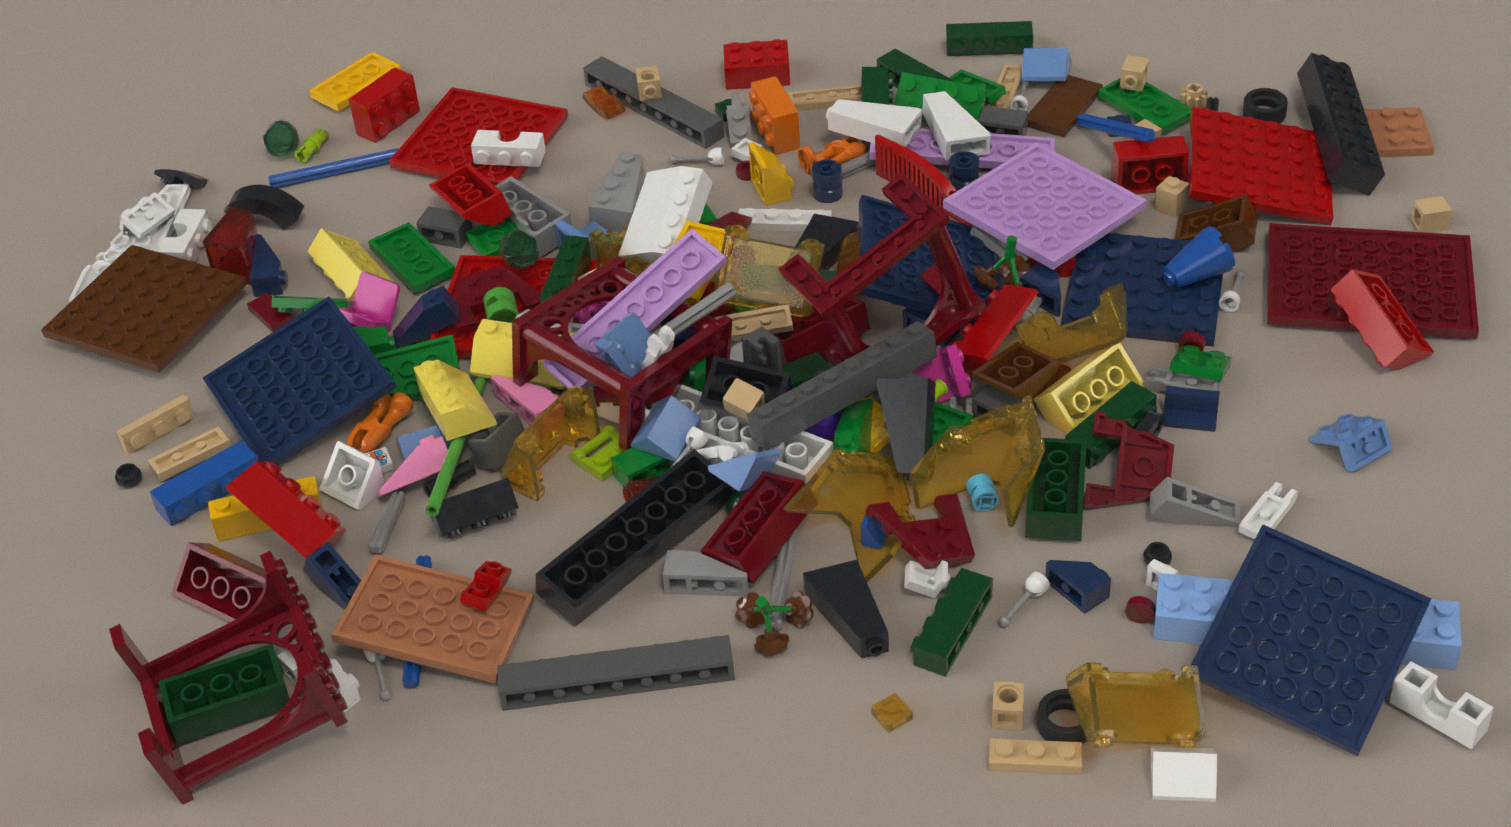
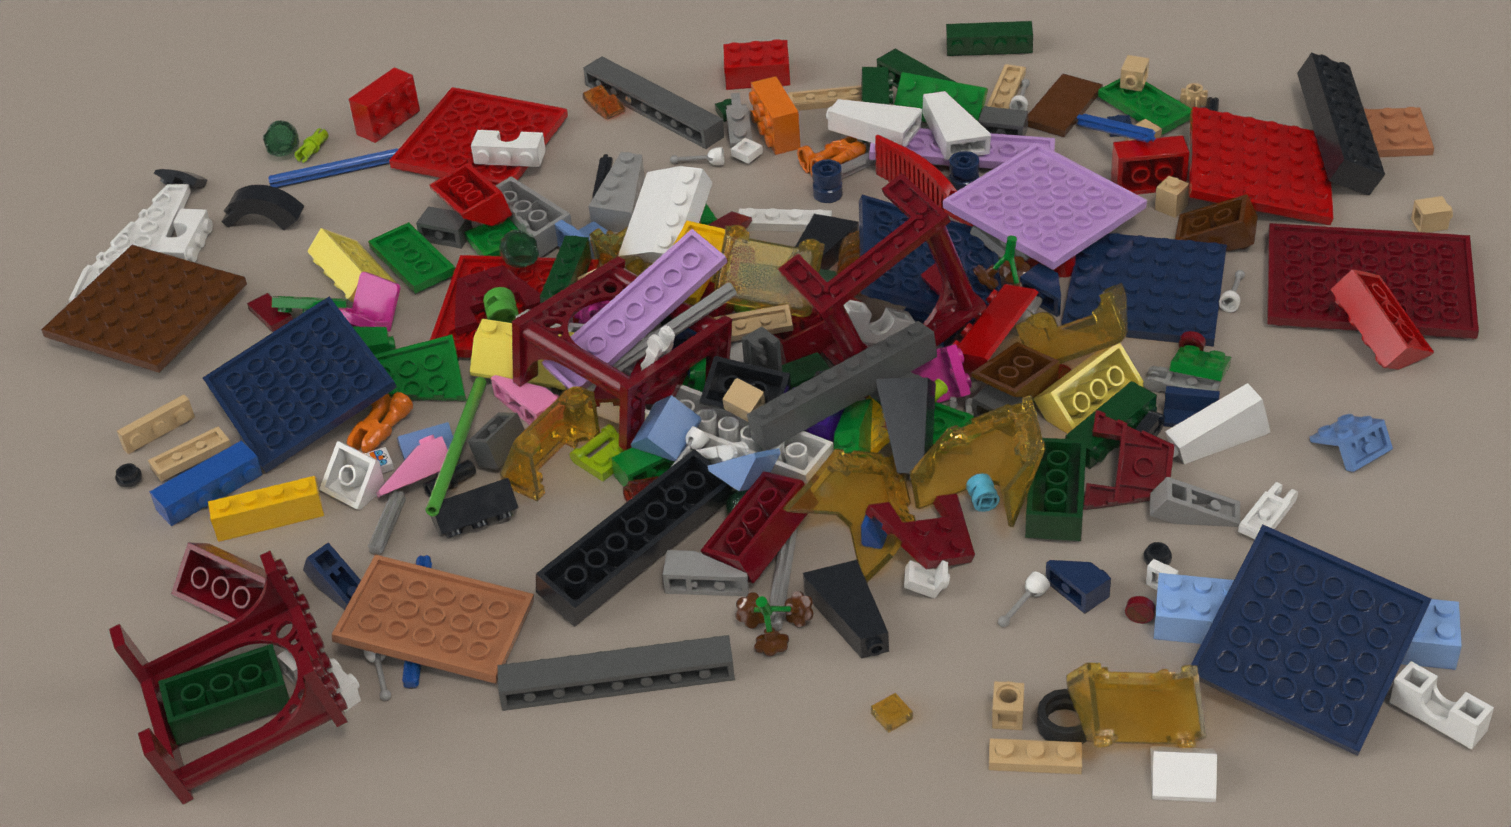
white bracket [119,192,175,239] -> none
clear red slope [203,207,258,285] -> none
red slope [225,460,346,558] -> none
dark blue slope [249,234,288,297] -> none
yellow plate [309,51,401,112] -> none
dark blue slope [393,285,460,349] -> none
light yellow slope [413,360,497,441] -> none
red slope [460,560,512,611] -> none
medium blue bracket [594,312,651,377] -> none
tan brick [635,65,662,101] -> none
dark red tile [736,161,751,181] -> none
yellow slope [748,142,794,206] -> none
dark green brick [911,568,993,677] -> none
green plate [949,69,1006,104] -> none
medium blue slope [1022,48,1072,81] -> none
blue cone [1163,226,1235,288] -> none
black tyre [1243,88,1288,124] -> none
none -> black axle [592,154,613,198]
none -> white arch [844,300,915,345]
none -> white slope [1165,383,1270,464]

